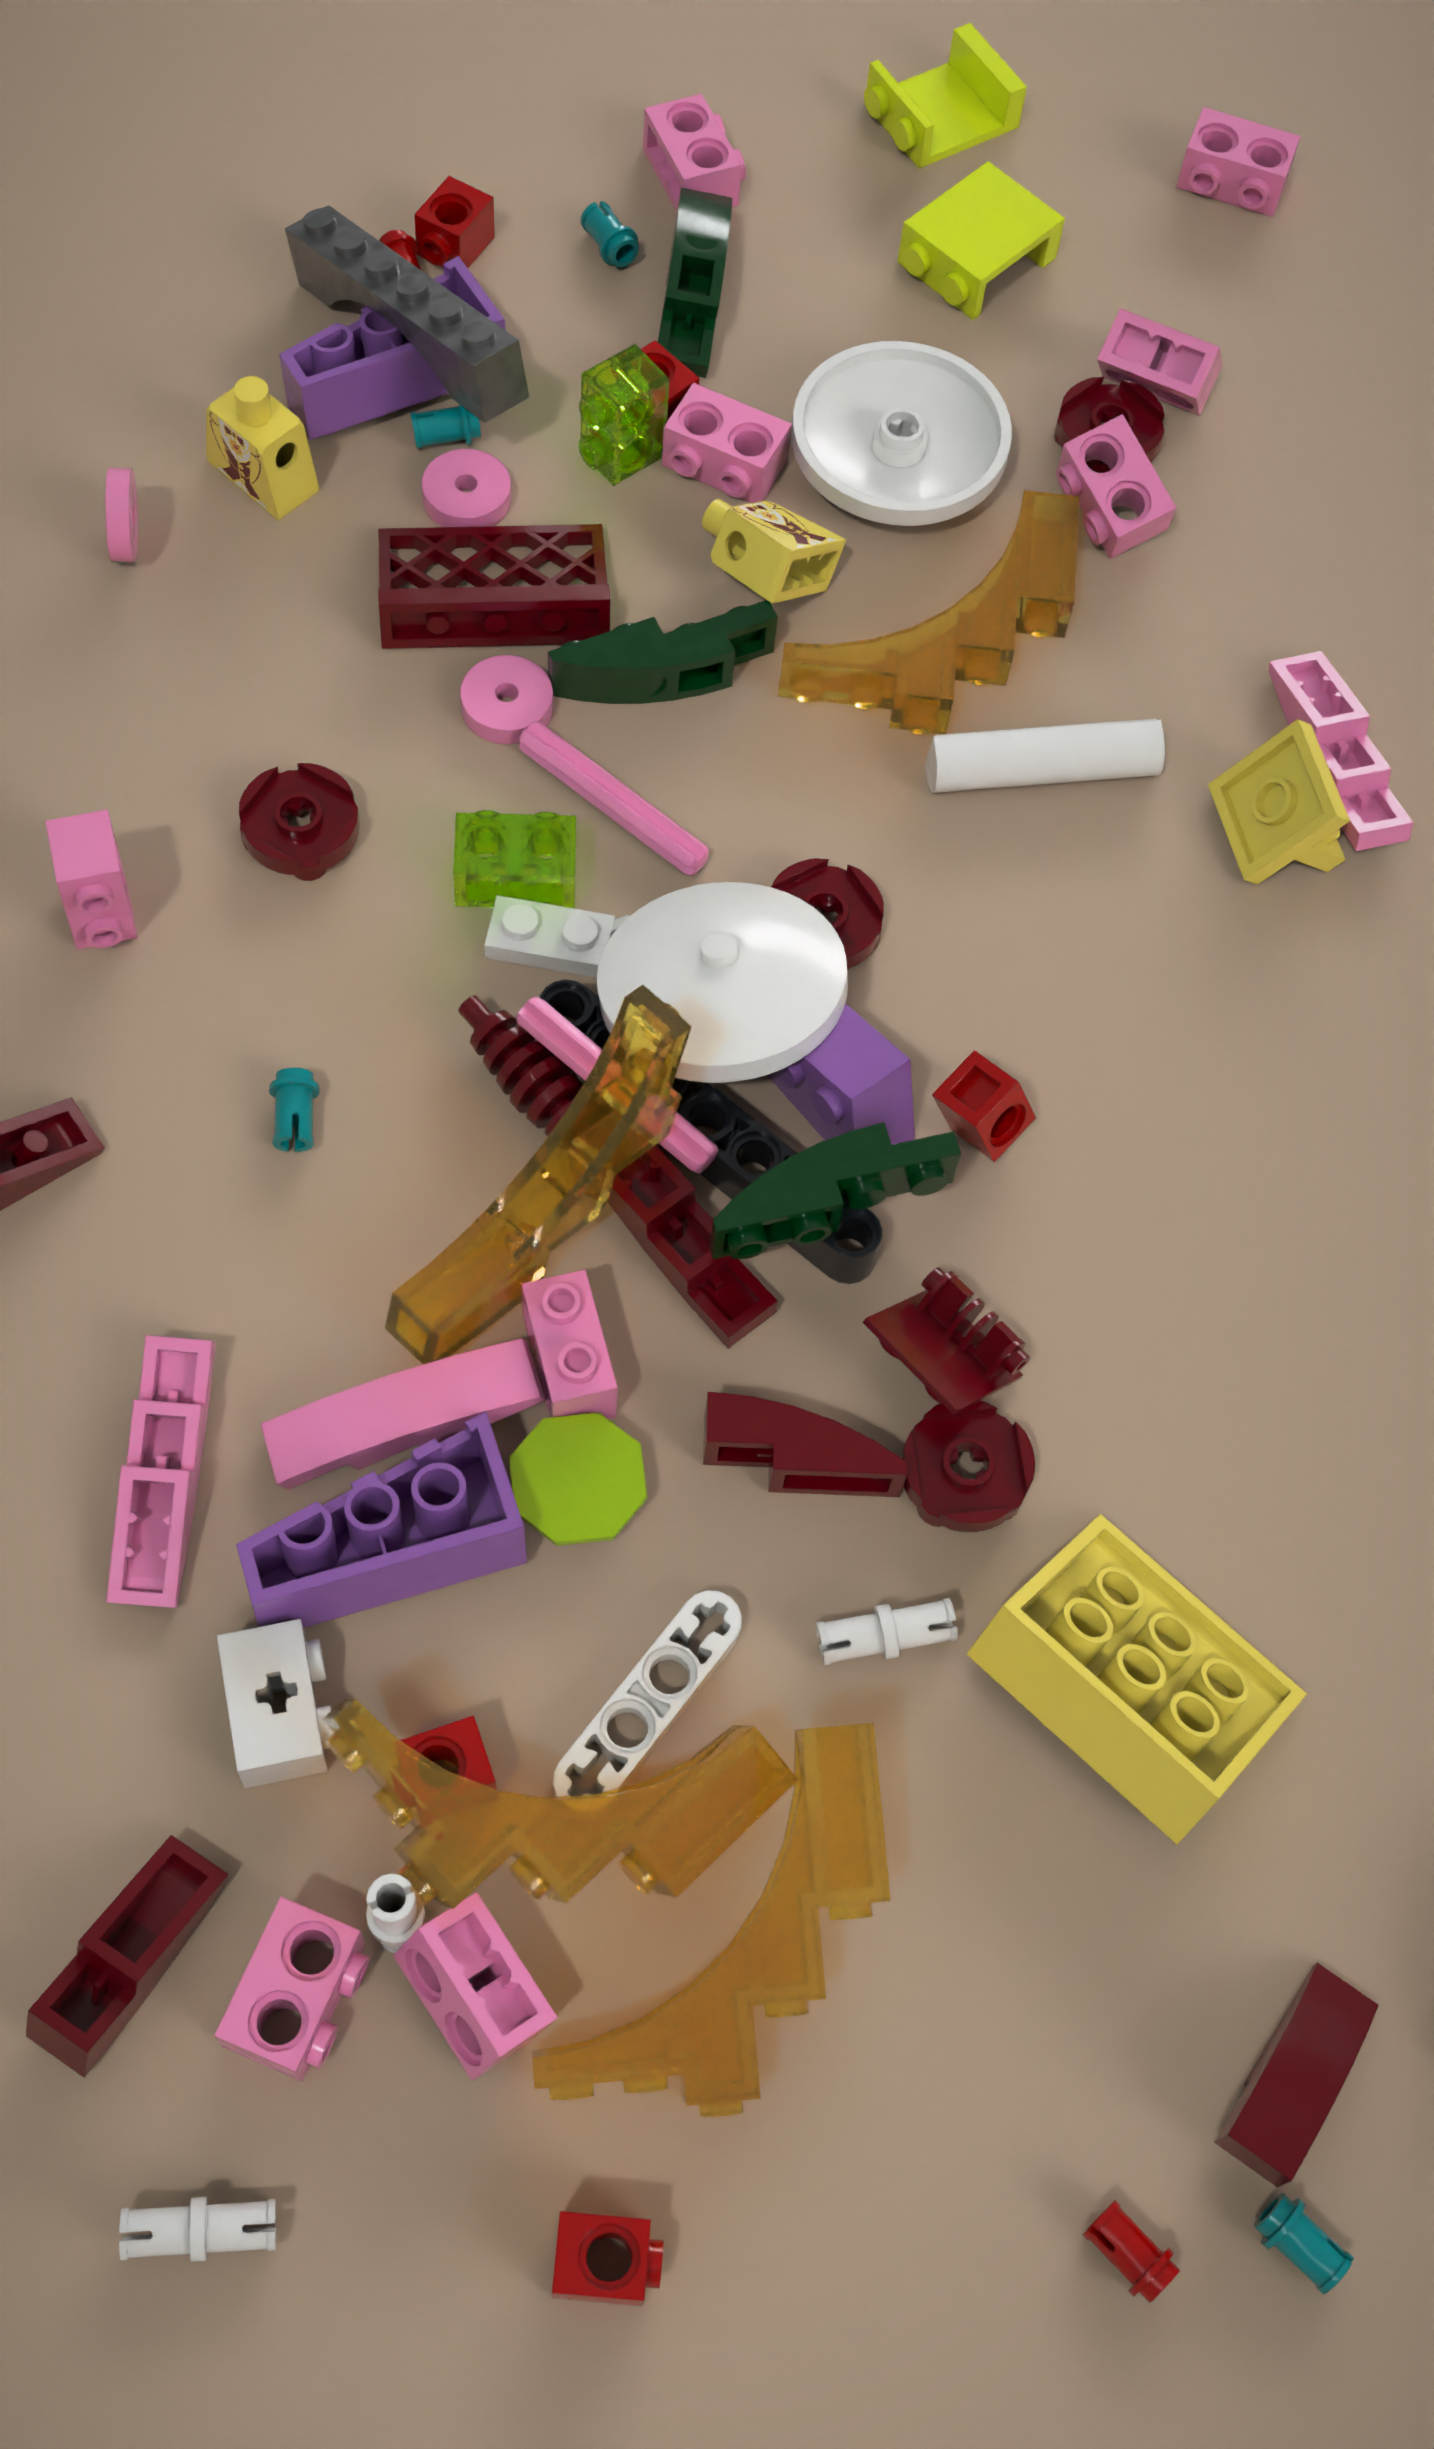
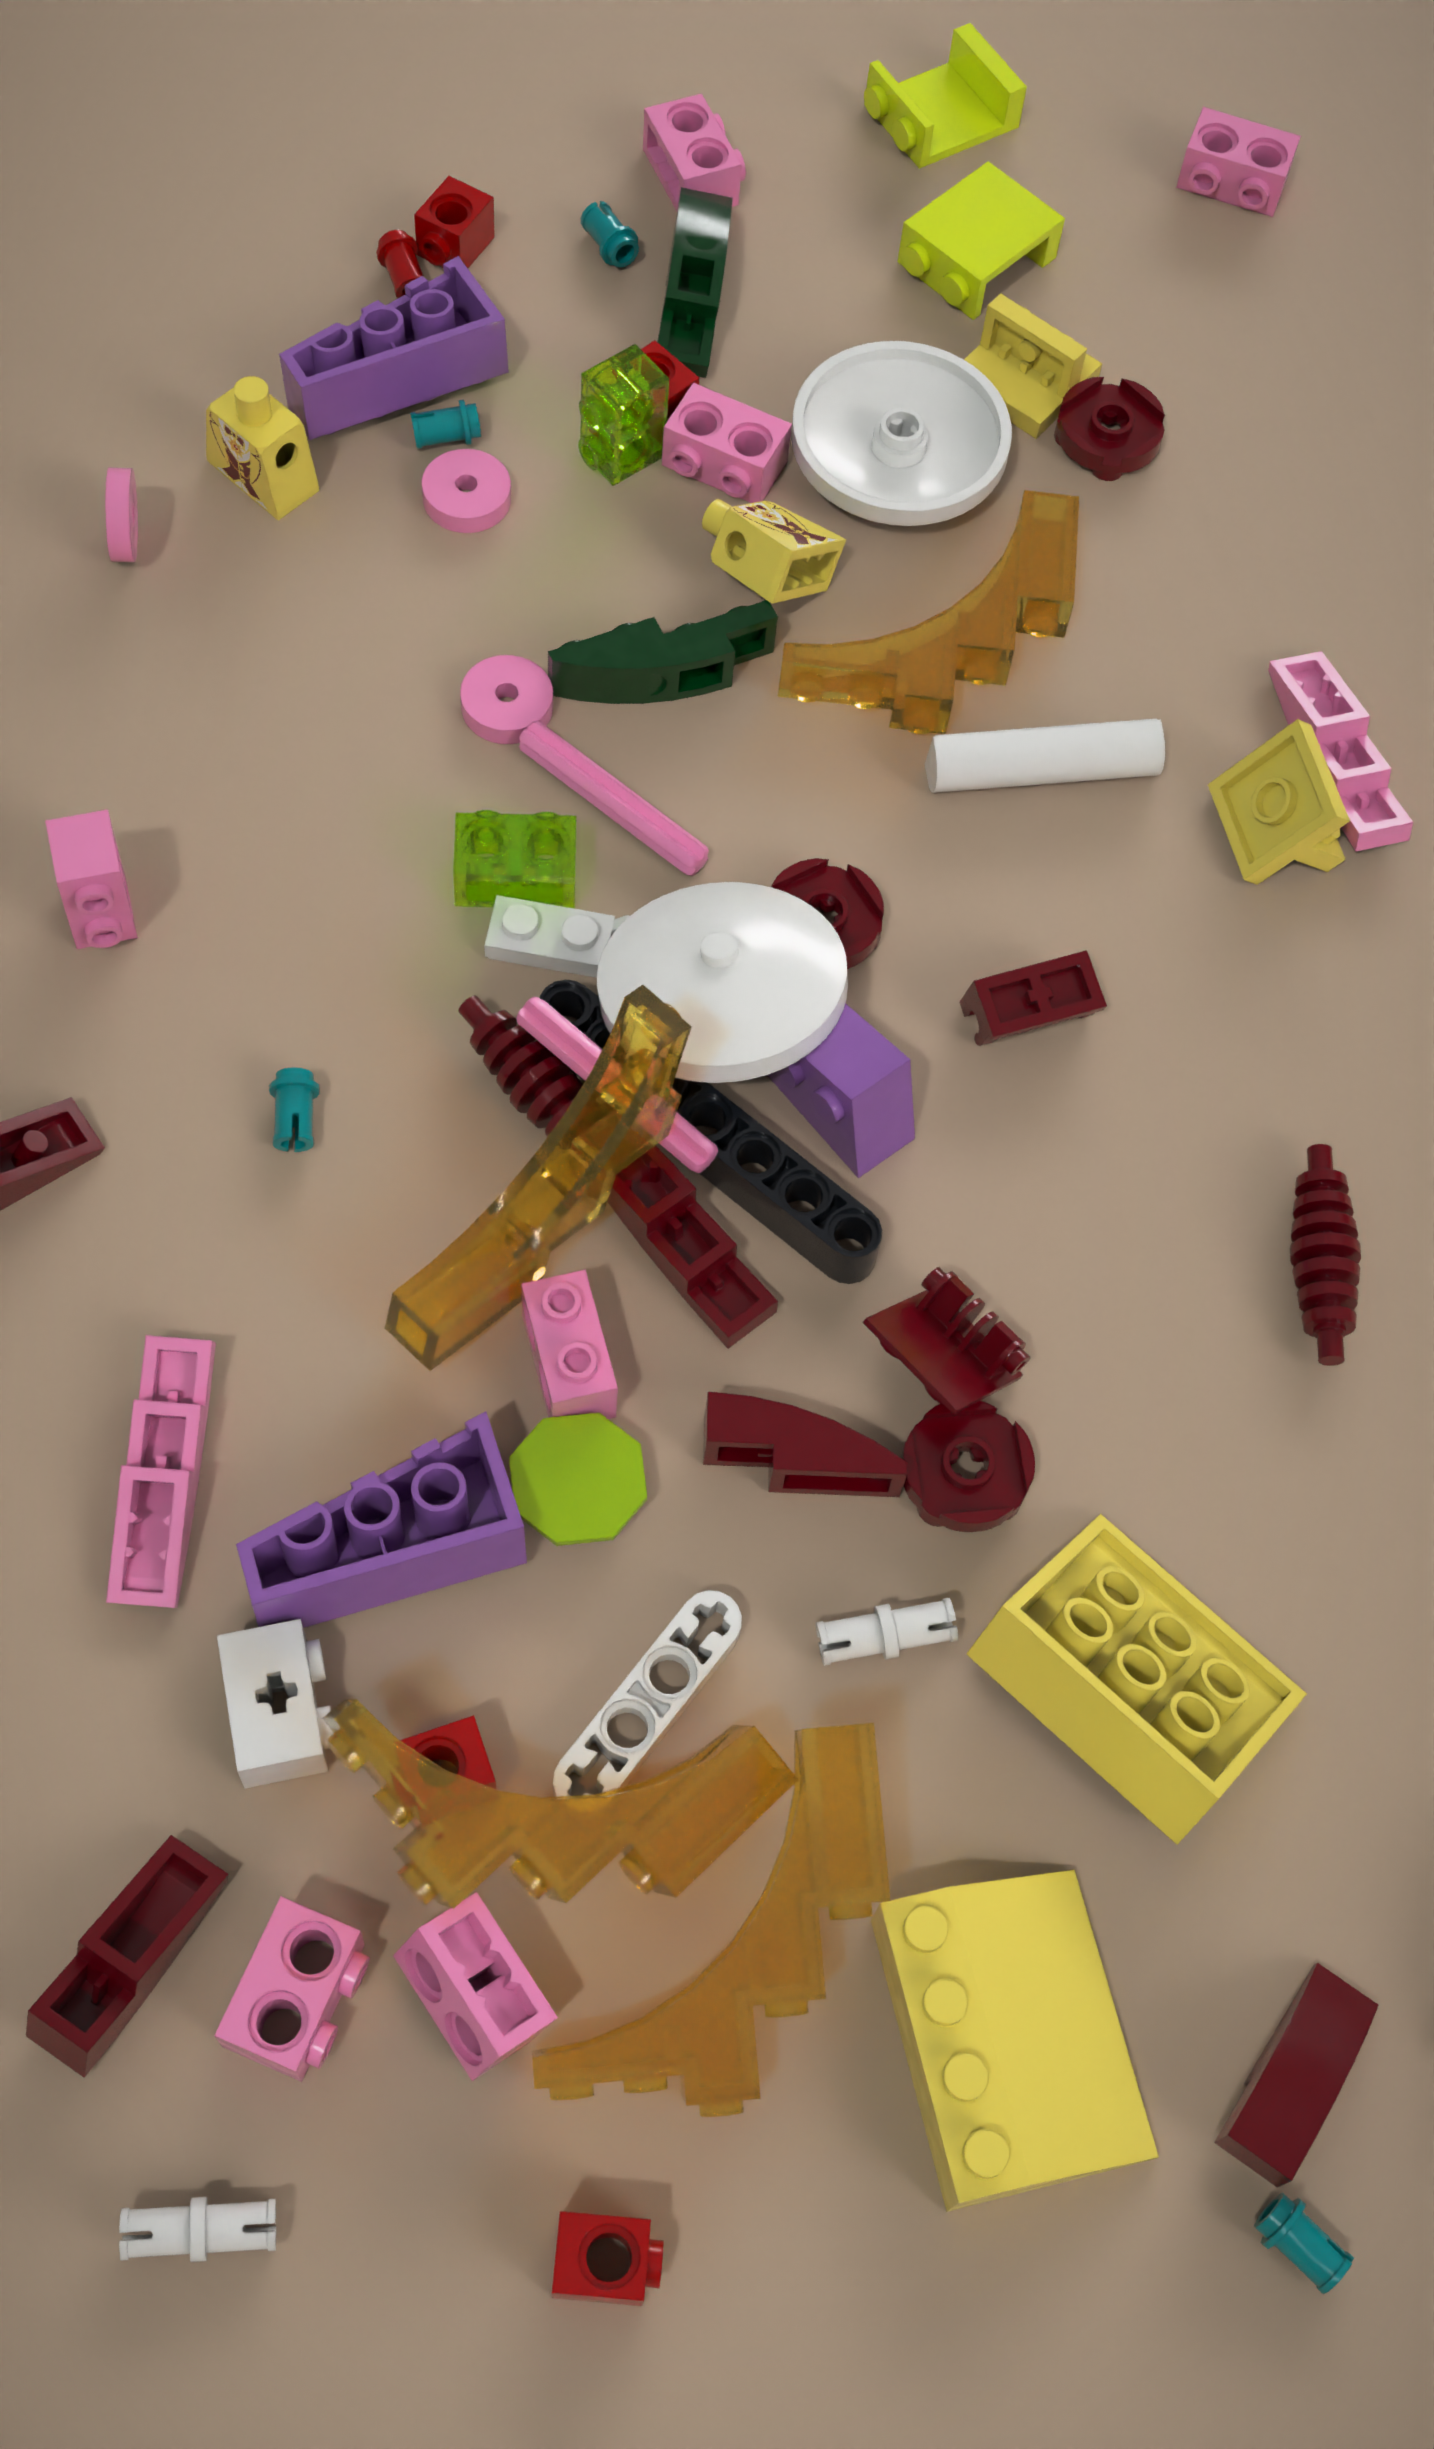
dark red plate [239,763,360,881] -> none
bright pink slope [261,1338,545,1490] -> none
flat silver arch [284,205,529,423] -> none
white pin [366,1873,426,1954] -> none
dark red fence [378,524,610,649] -> none
dark green slope [709,1122,961,1259] -> none
red brick [932,1050,1036,1162] -> none
bright pink brick [1056,414,1177,559] -> none
red pin [1082,2200,1180,2303] -> none
bright pink brick [1097,308,1223,416] -> none
none -> light yellow slope [871,1870,1159,2212]
none -> dark red hinge [959,950,1107,1046]
none -> light yellow bracket [964,293,1102,439]
none -> dark red piece [1290,1144,1361,1366]

